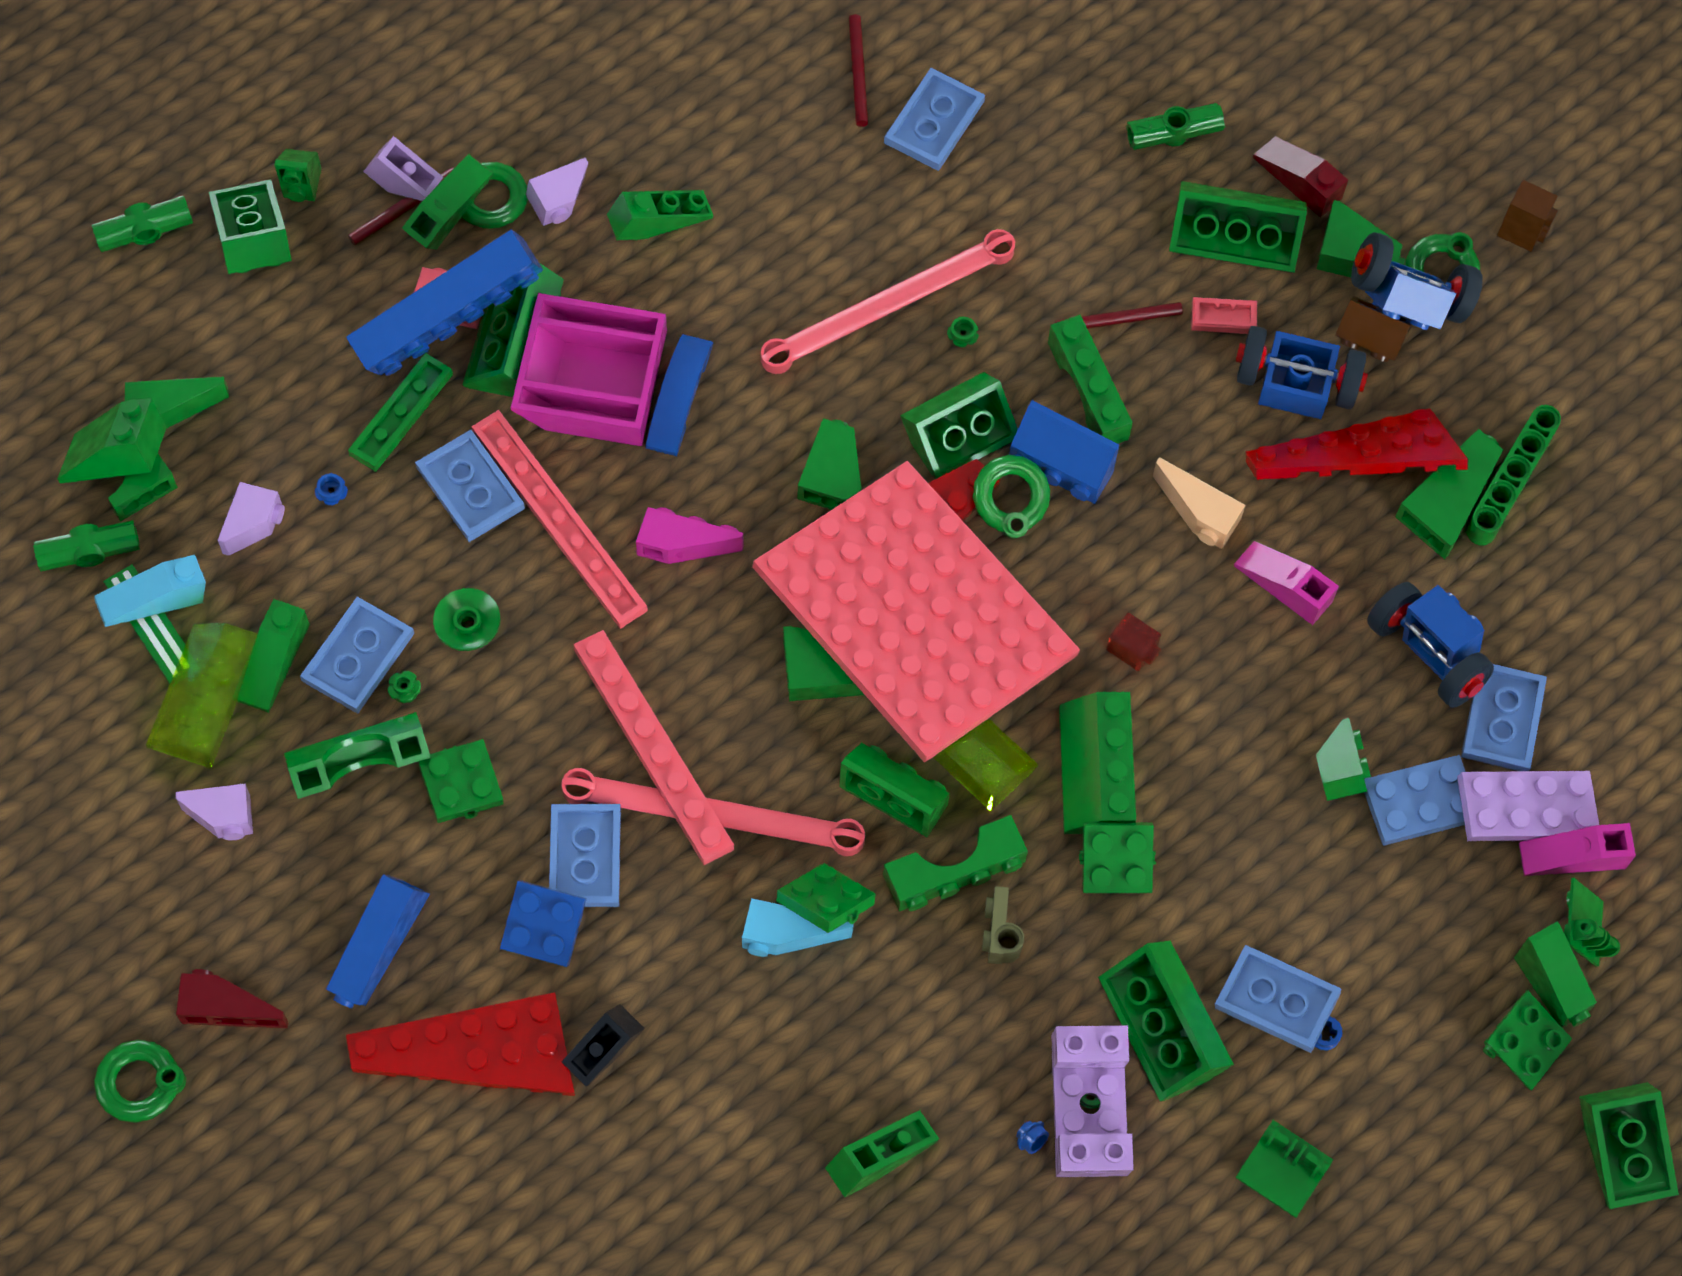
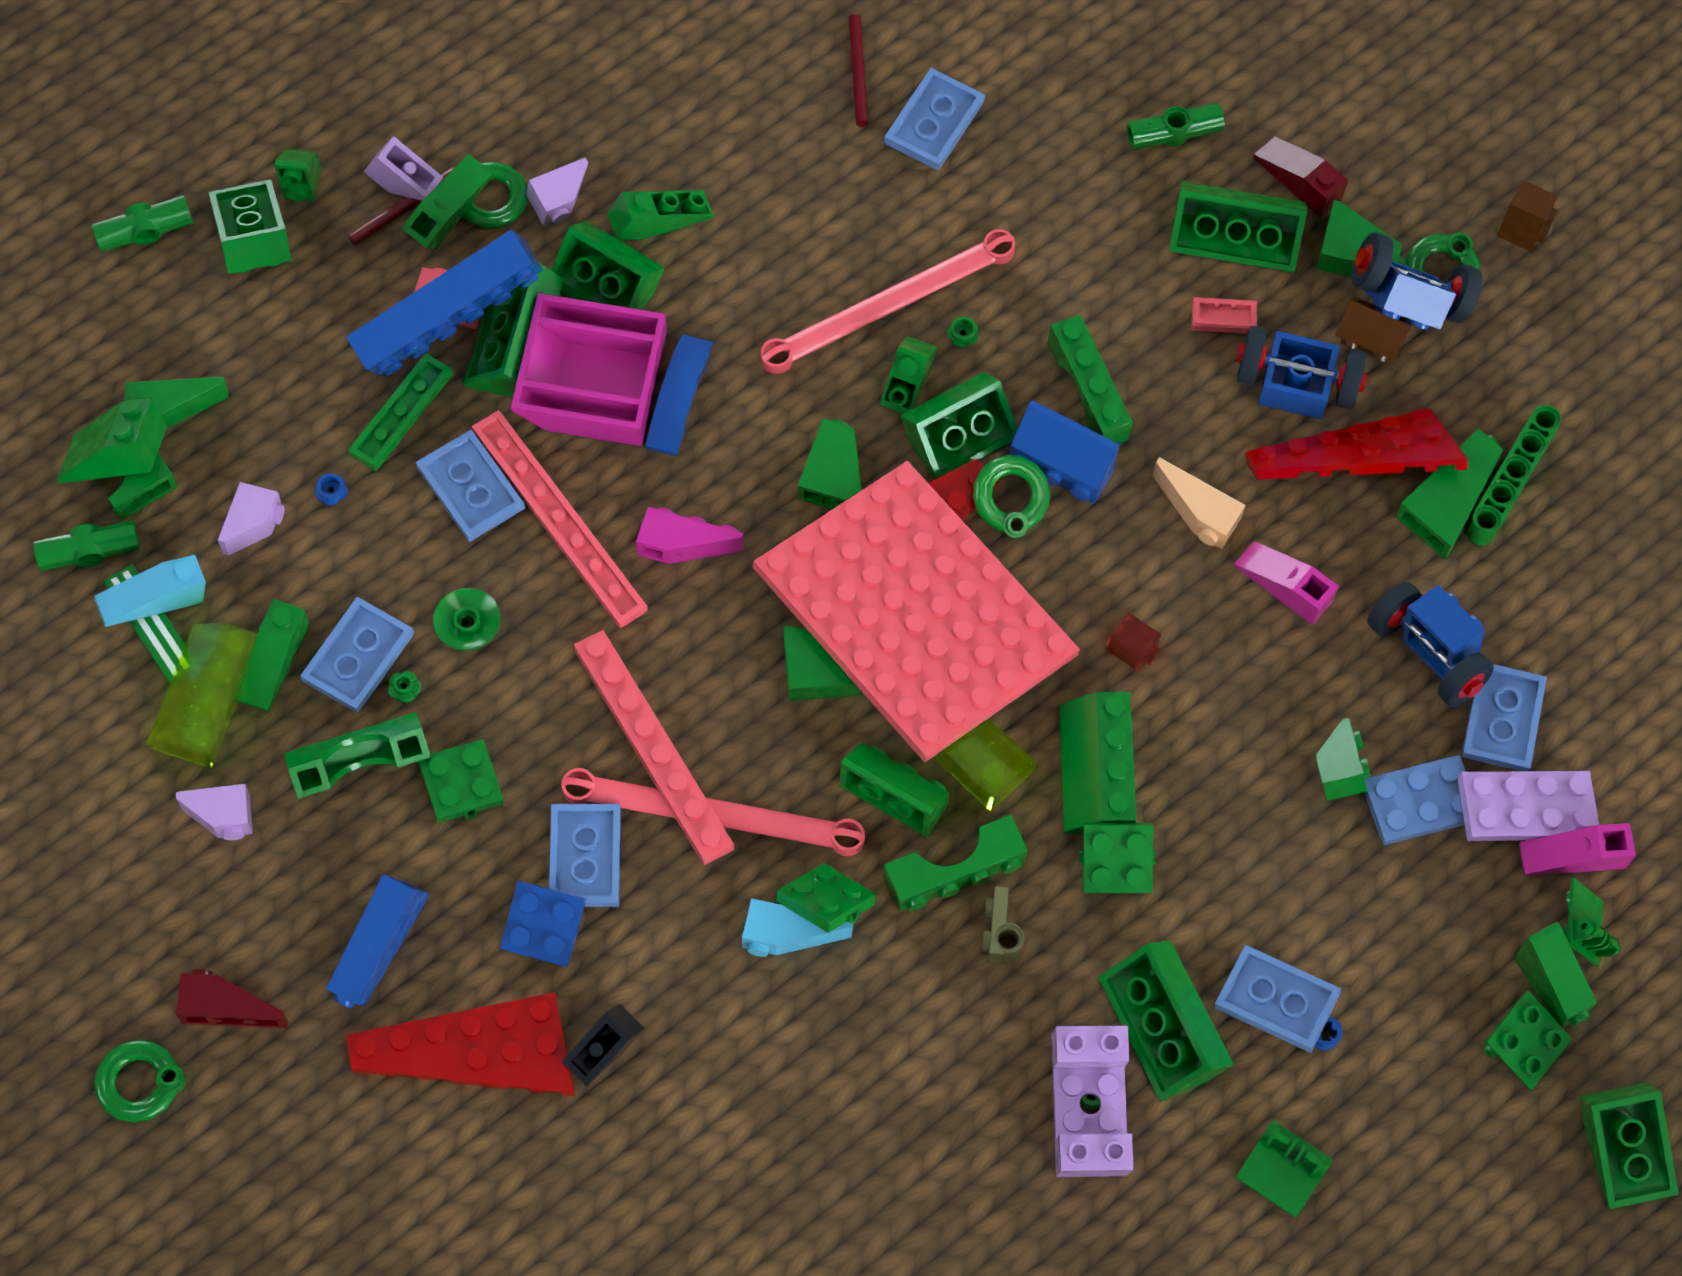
green slope [825,1110,939,1198] -> none
blue plate [1016,1121,1049,1154] -> none
dark red bar [1055,302,1183,329] -> none
none -> green slope [551,221,665,310]
none -> green slope [880,336,938,414]

